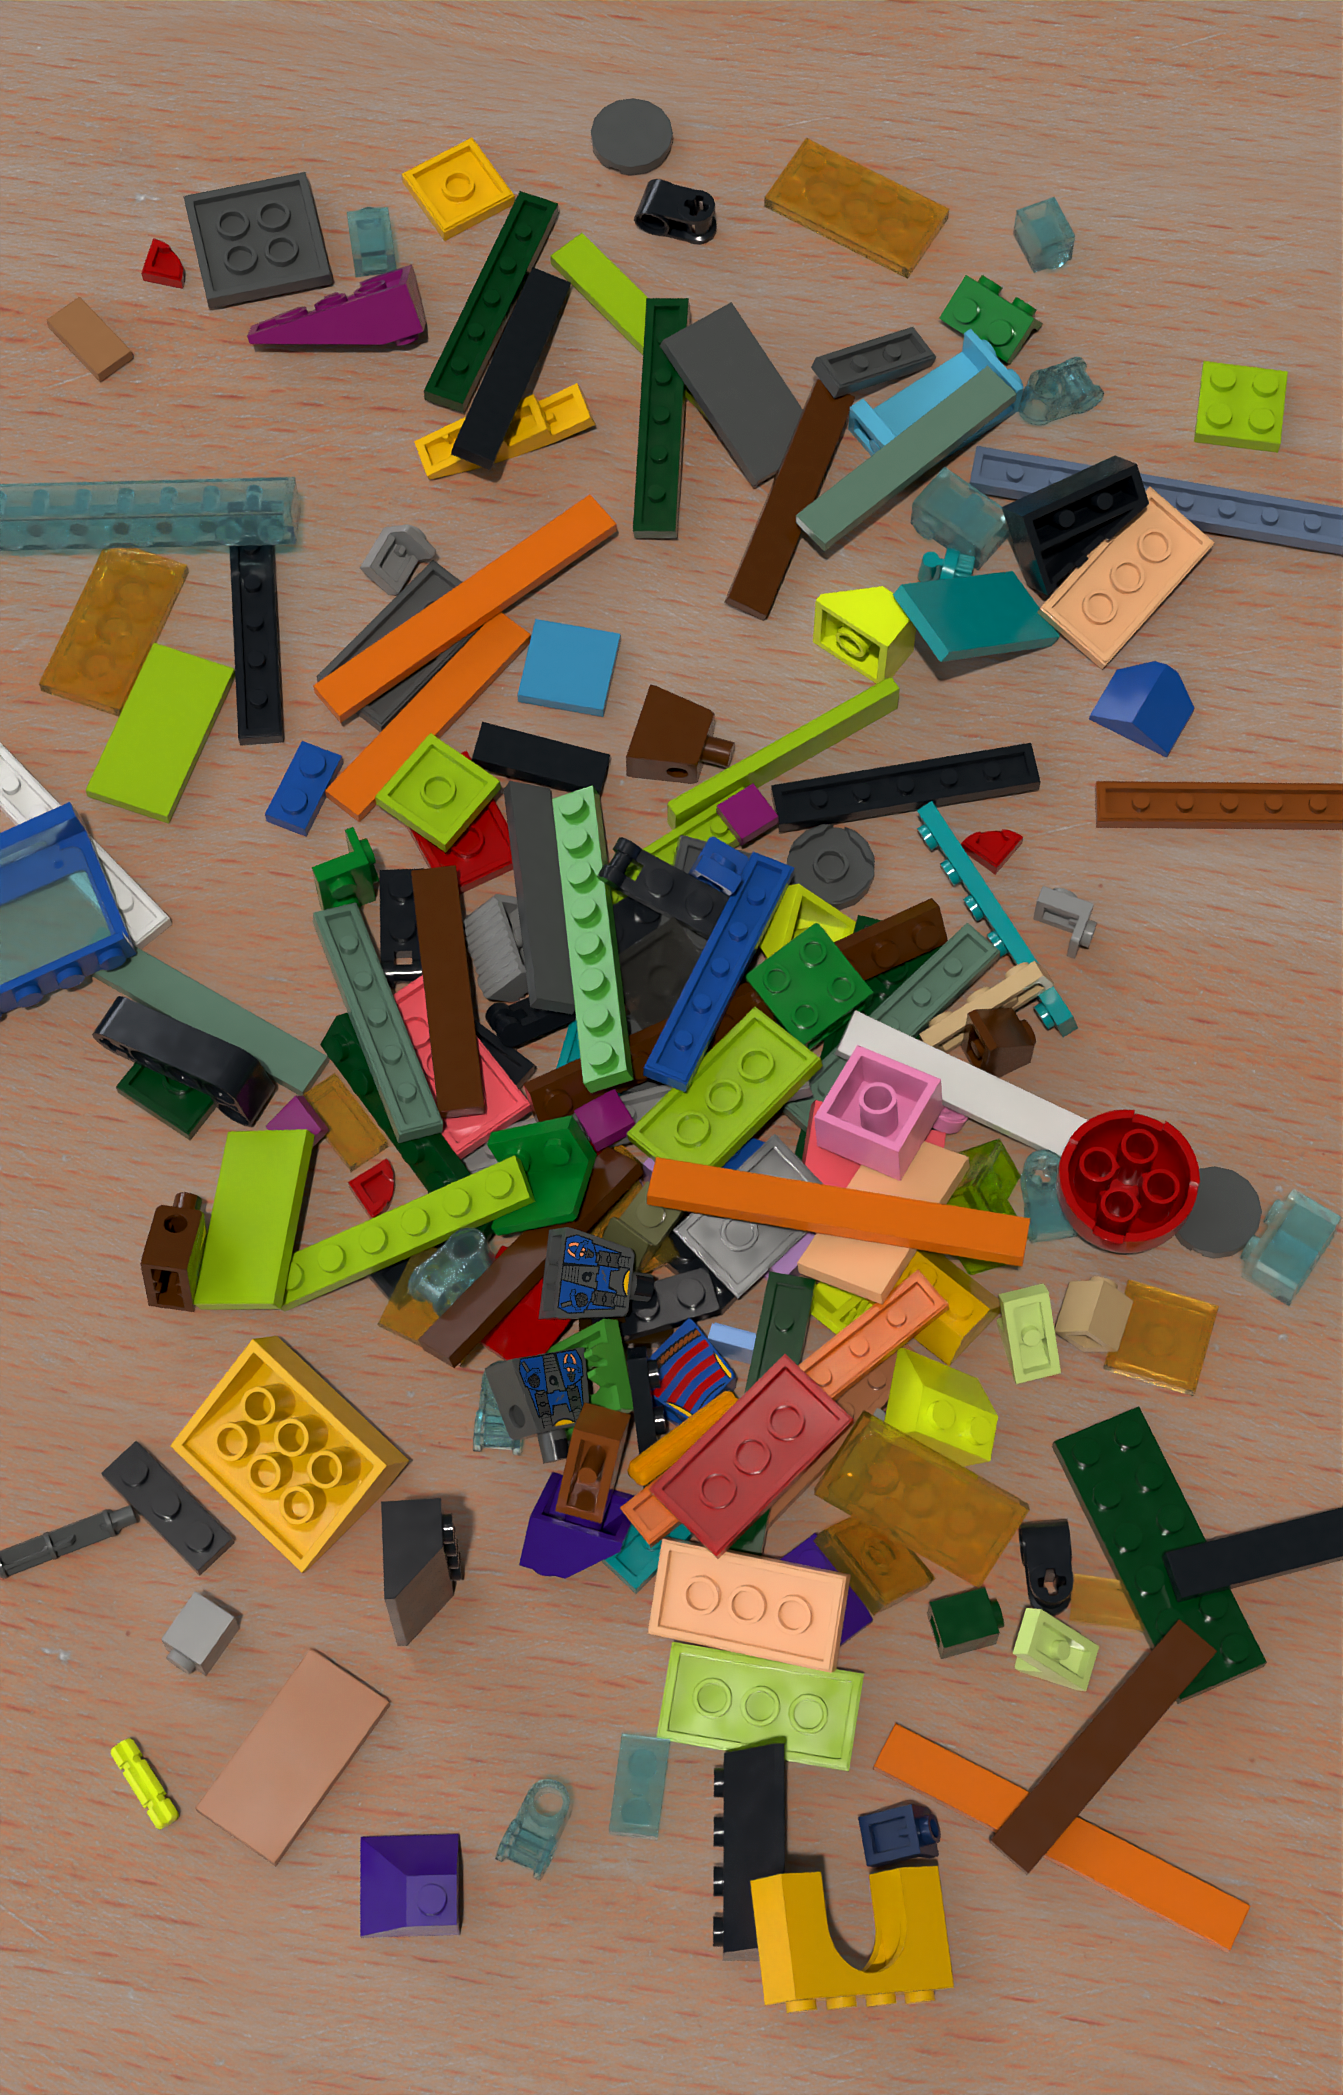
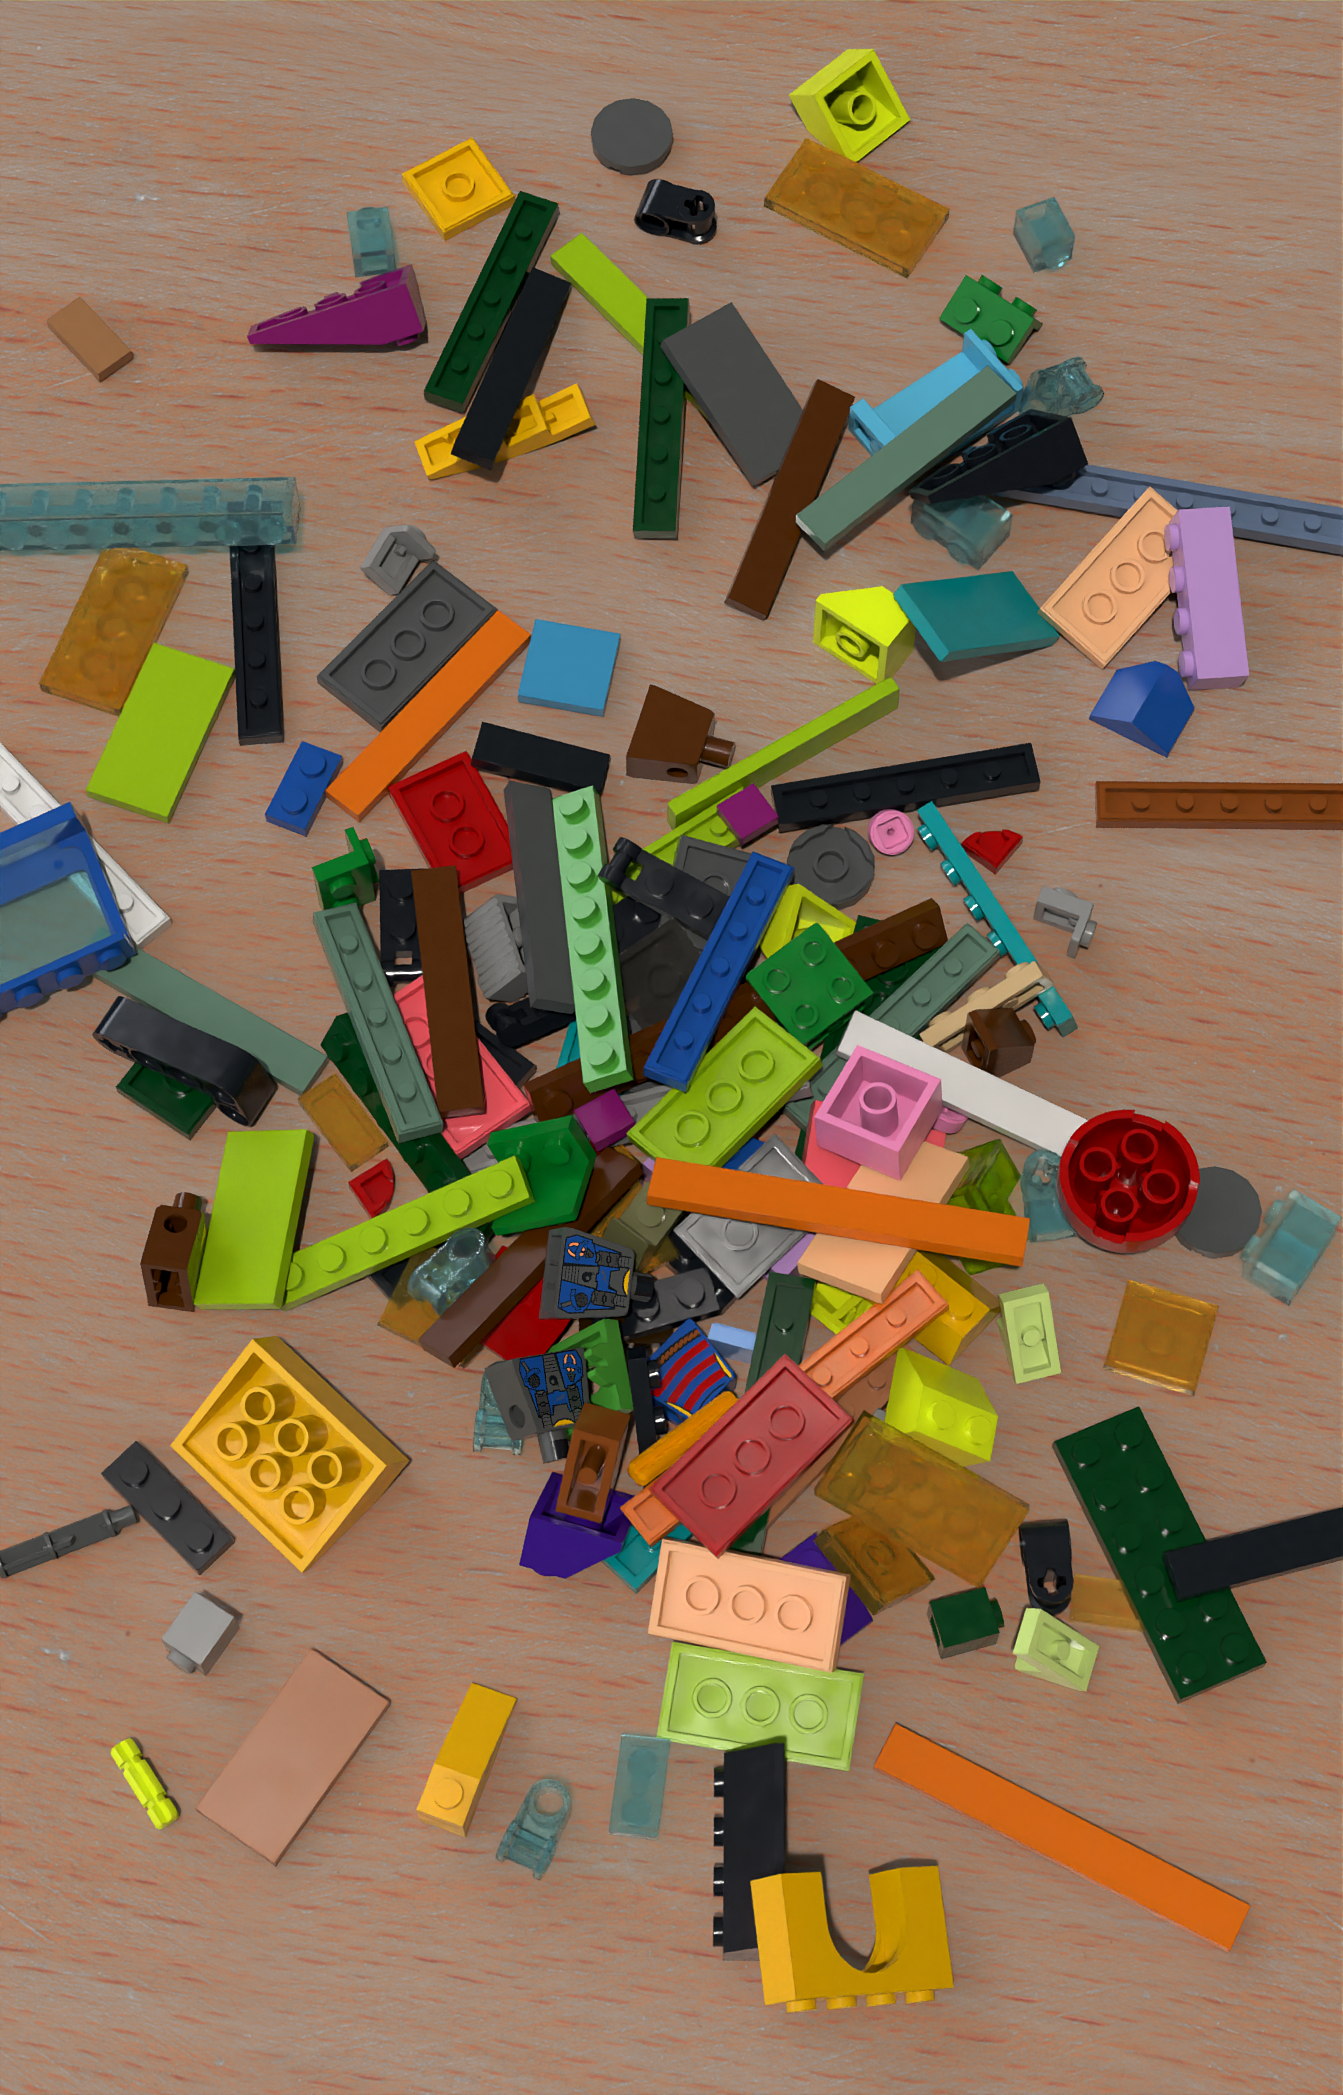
red tile [141,238,185,289] -> none
dark grey plate [183,172,332,309] -> none
magenta tile [266,1096,329,1146] -> none
orange tile [313,494,617,723] -> none
dark purple slope [360,1834,460,1938] -> none
lime plate [375,733,501,853] -> none
black slope [381,1498,462,1646] -> none
blue bracket [688,837,748,896] -> none
dark grey tile [811,327,936,398] -> none
dark blue bracket [858,1804,941,1868] -> none
teal piece [918,547,975,582] -> none
reddish brown tile [989,1619,1217,1875] -> none
black wedge [1002,455,1149,595] -> none
tan brick [1055,1276,1133,1352] -> none
lime plate [1194,361,1288,453] -> none
none -> yellow slope [416,1683,517,1838]
none -> neon yellow slope [789,49,911,166]
none -> bright pink tile [867,809,914,855]
none -> black wedge [908,409,1088,504]
none -> lavender brick [1164,507,1249,690]

